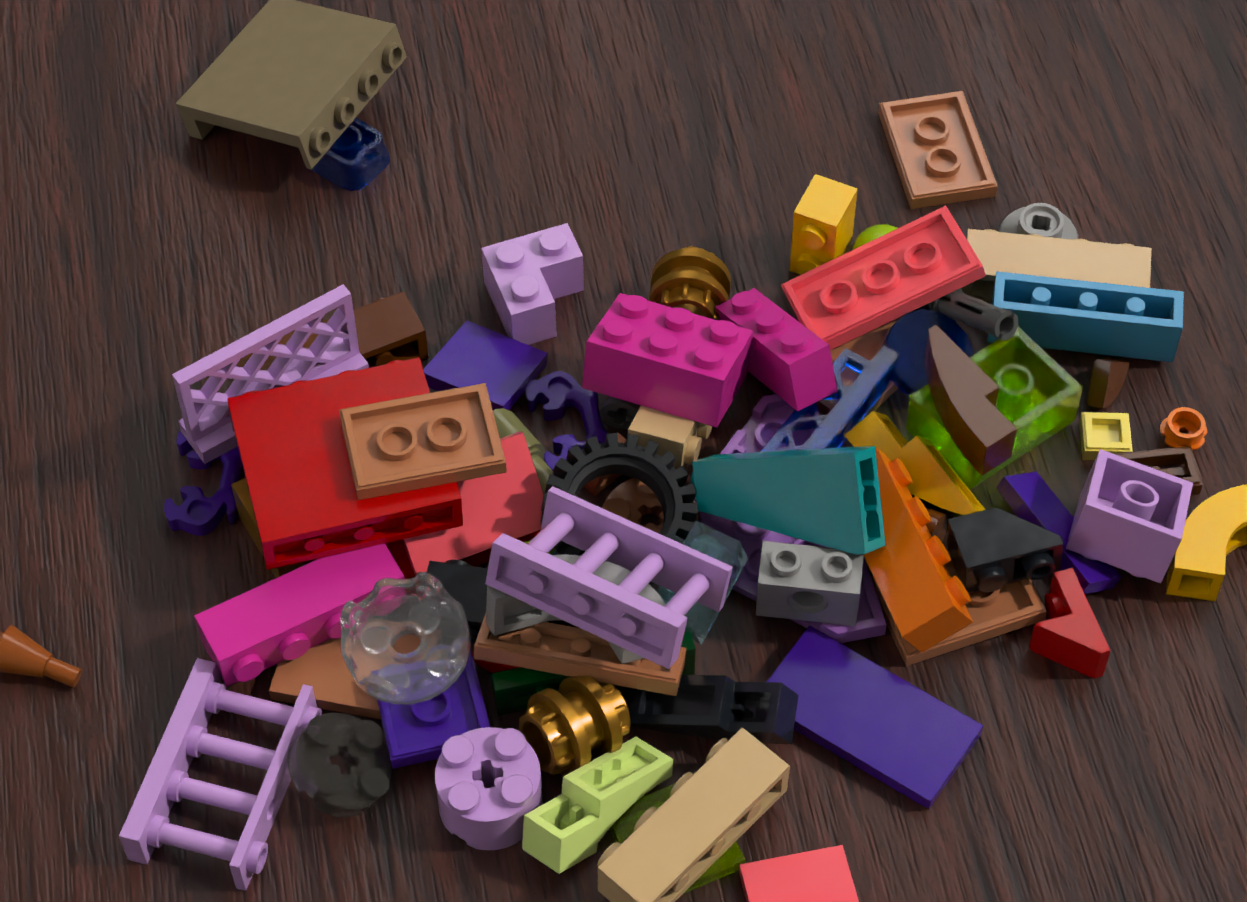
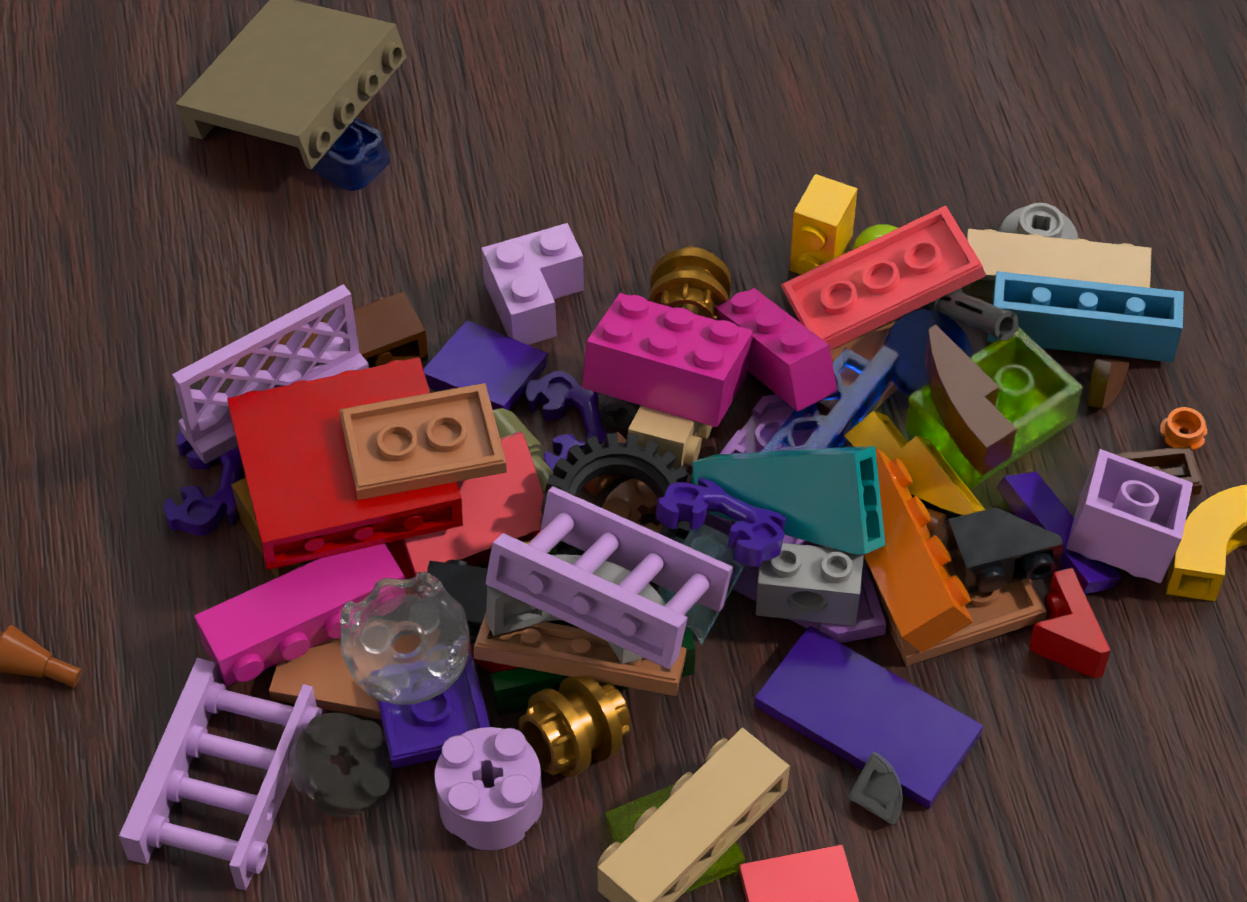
yellowish green slope [522,737,673,874] -> none
black slope [629,675,799,744] -> none
nougat tile [878,91,998,209] -> none
light yellow tile [1079,412,1133,461] -> none
none -> dark purple helmet [655,478,786,567]
none -> dark grey tile [847,752,903,825]

